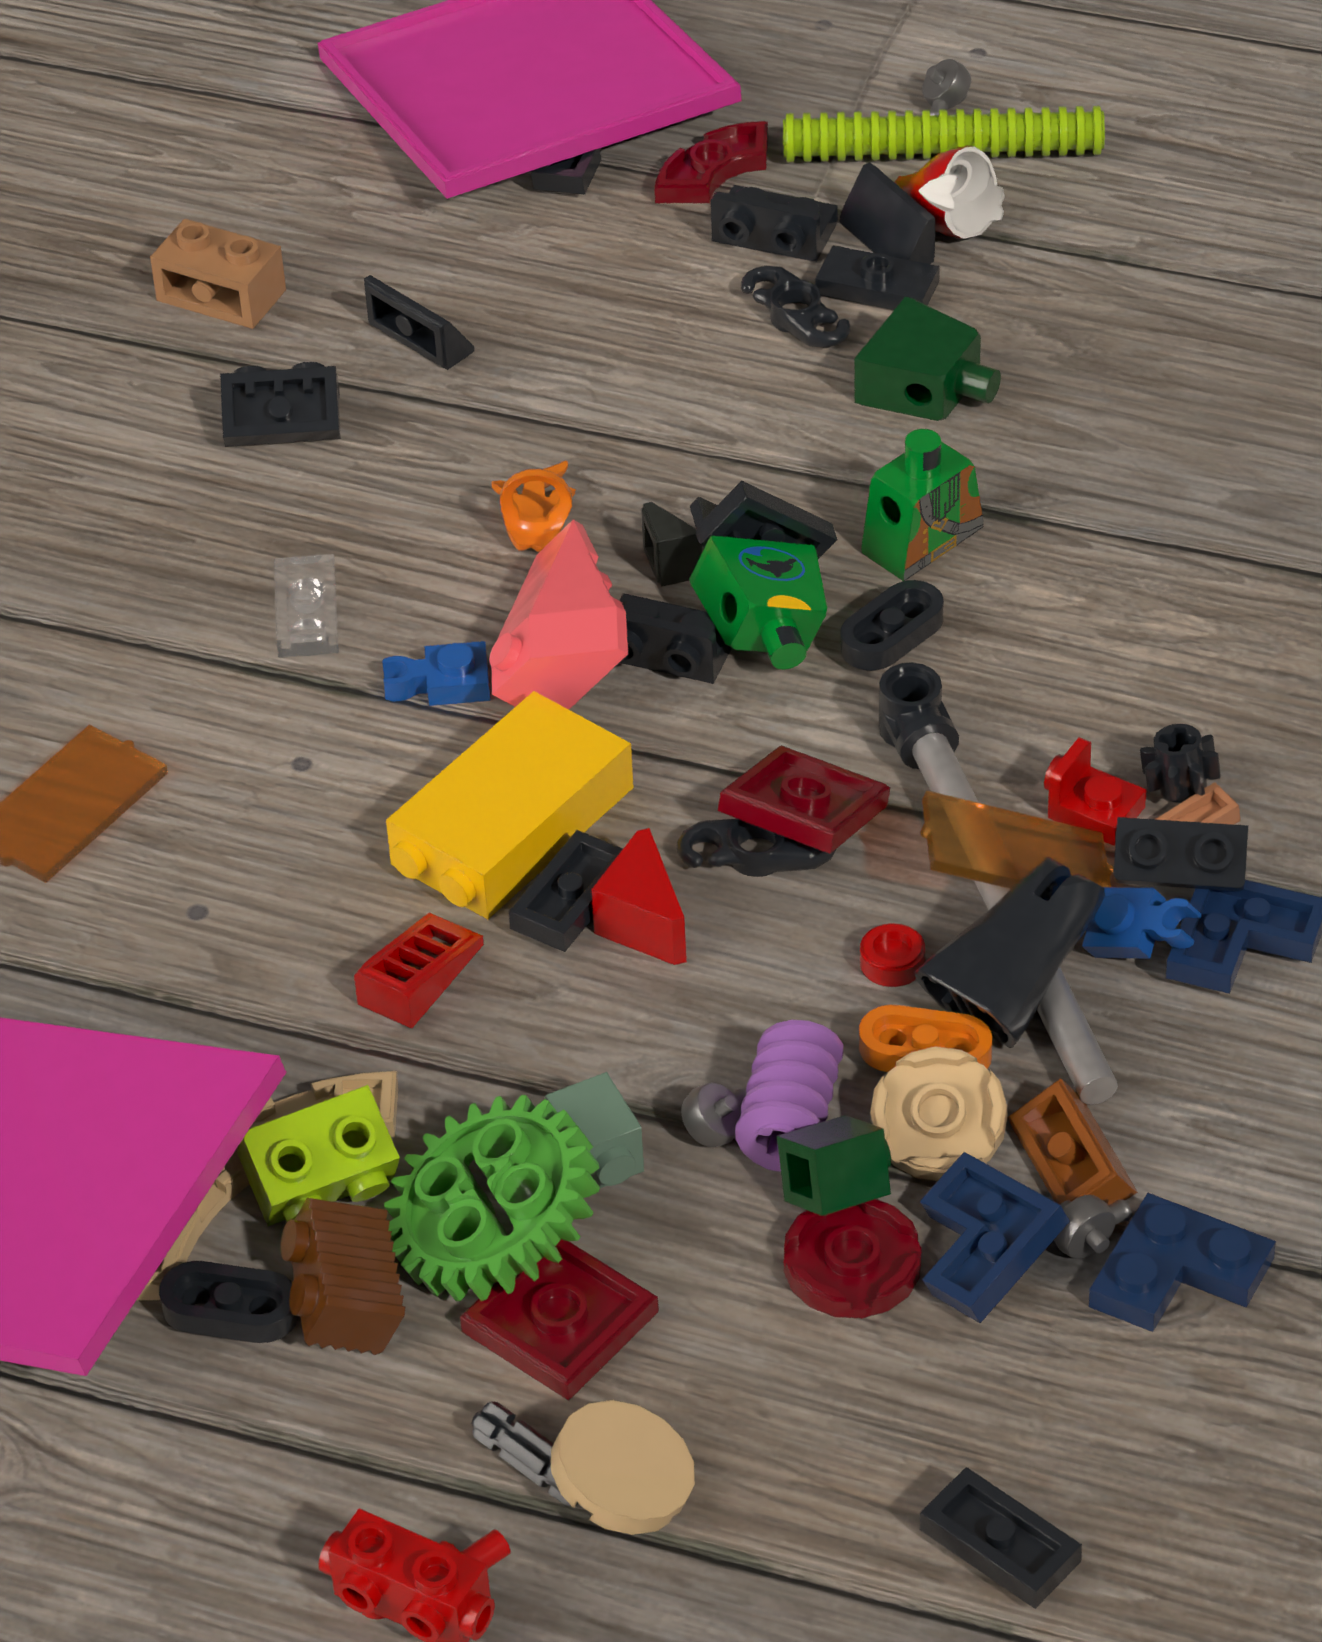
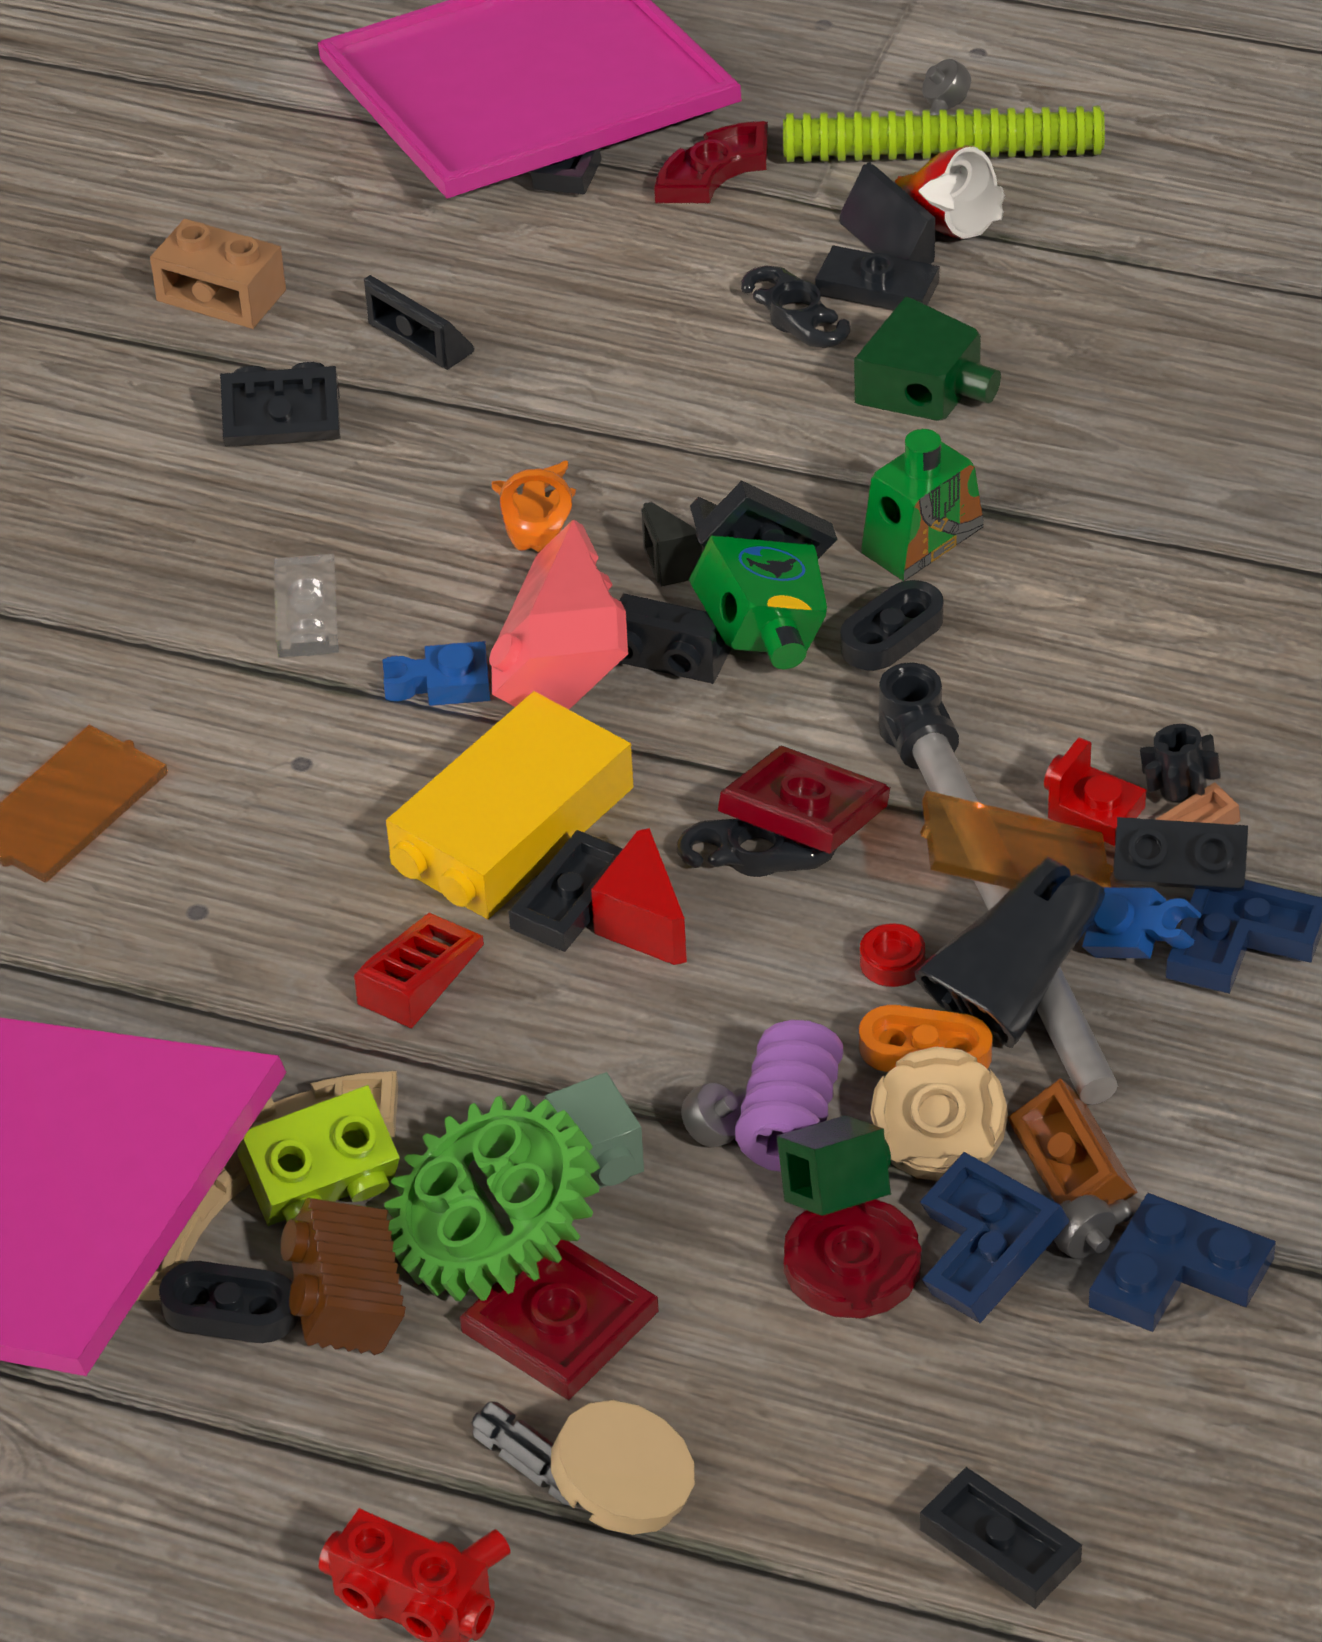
black bracket [710,185,838,262] -> none

